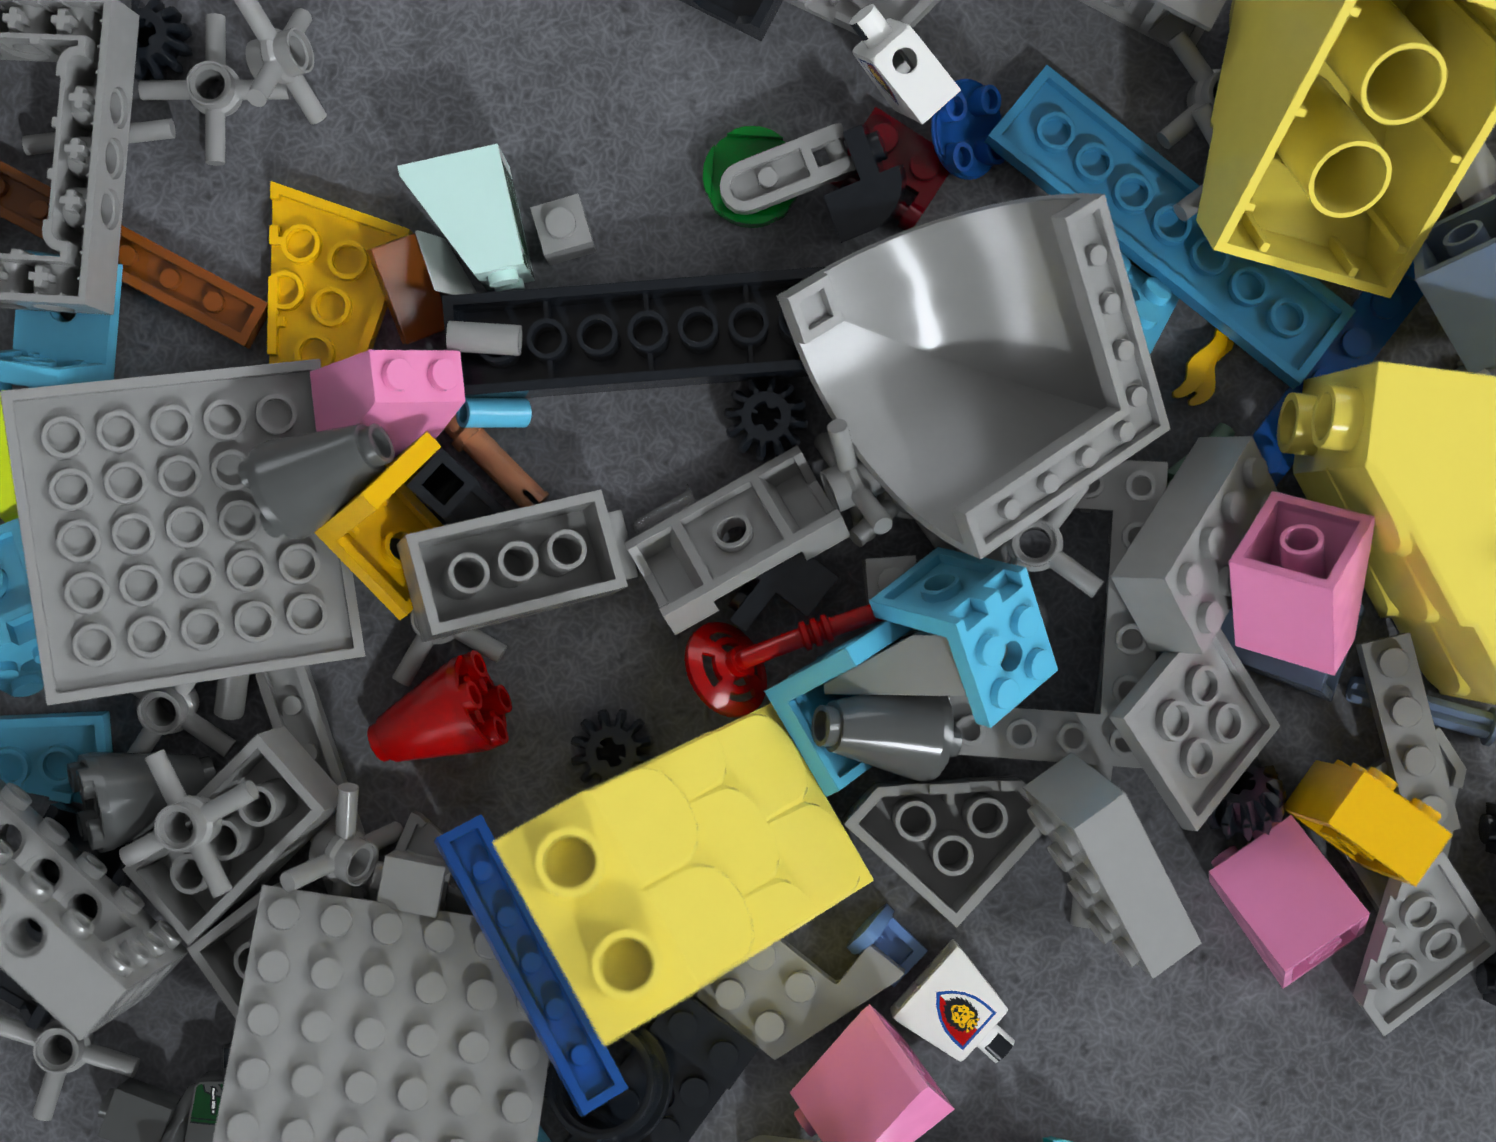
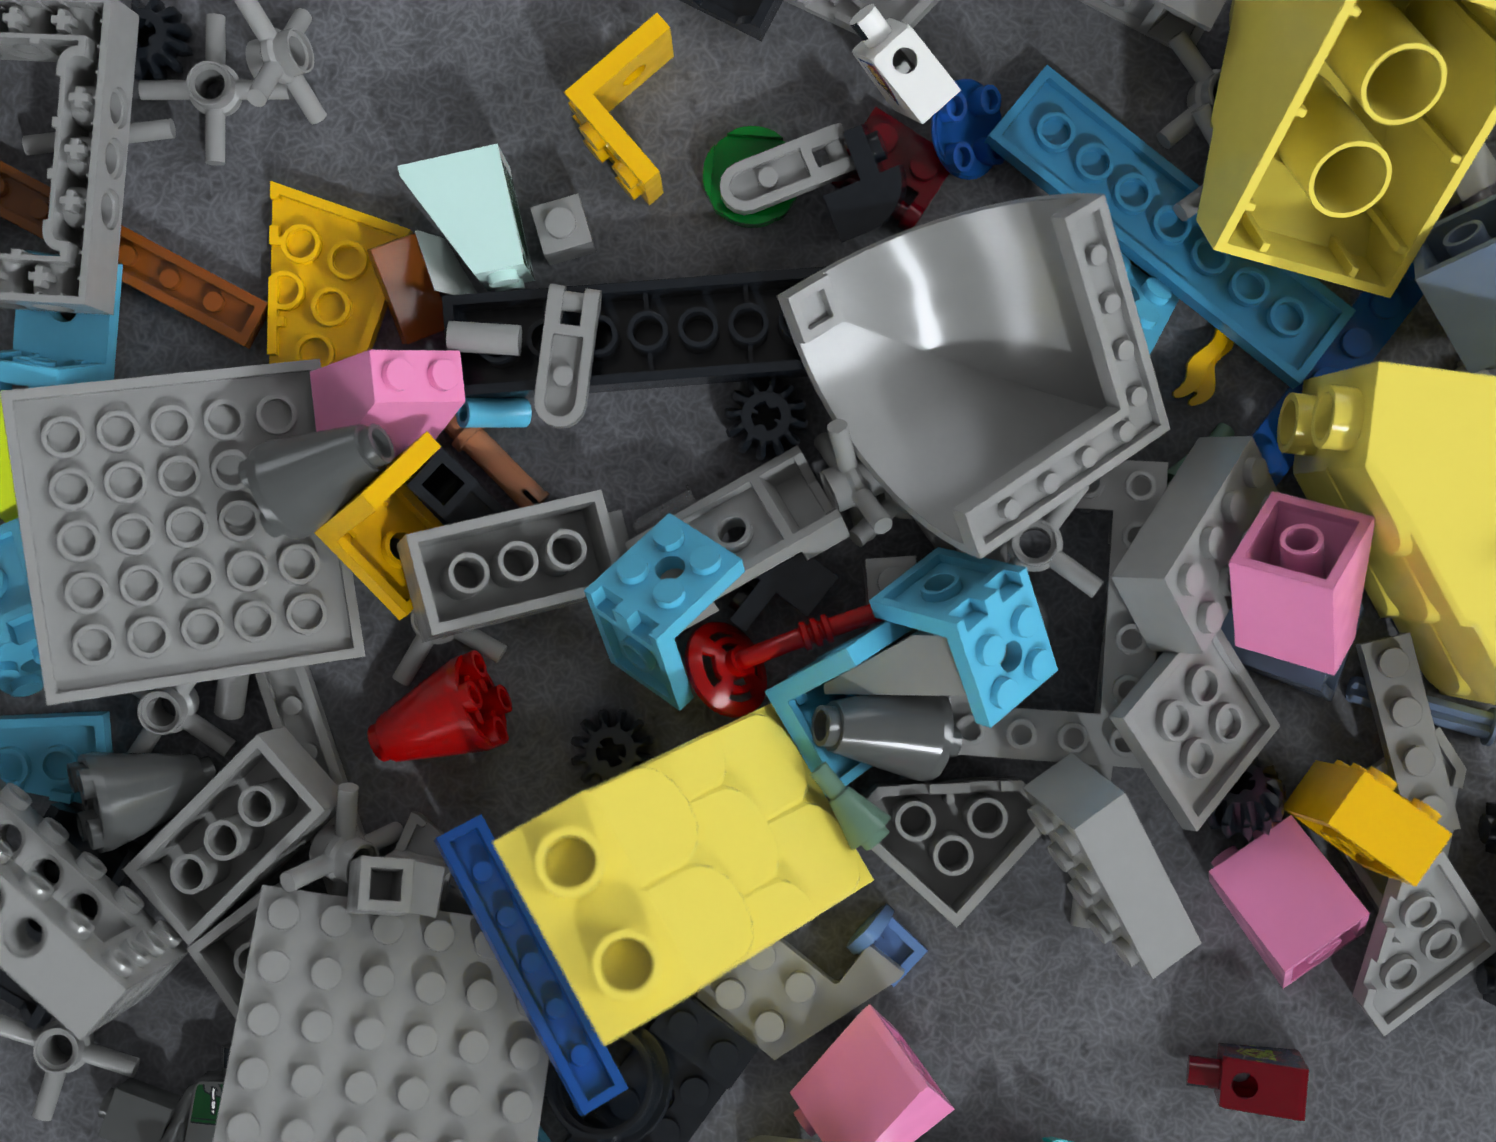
light grey bar [119,749,259,898] -> none
white torso [890,939,1015,1063] -> none
none -> light grey brick [346,856,414,916]
none -> light grey plate [534,284,602,429]
none -> yellow bracket [564,13,674,206]
none -> medium azure bracket [584,513,745,711]
none -> sand green cone [810,762,891,851]
none -> dark red torso [1186,1043,1309,1121]

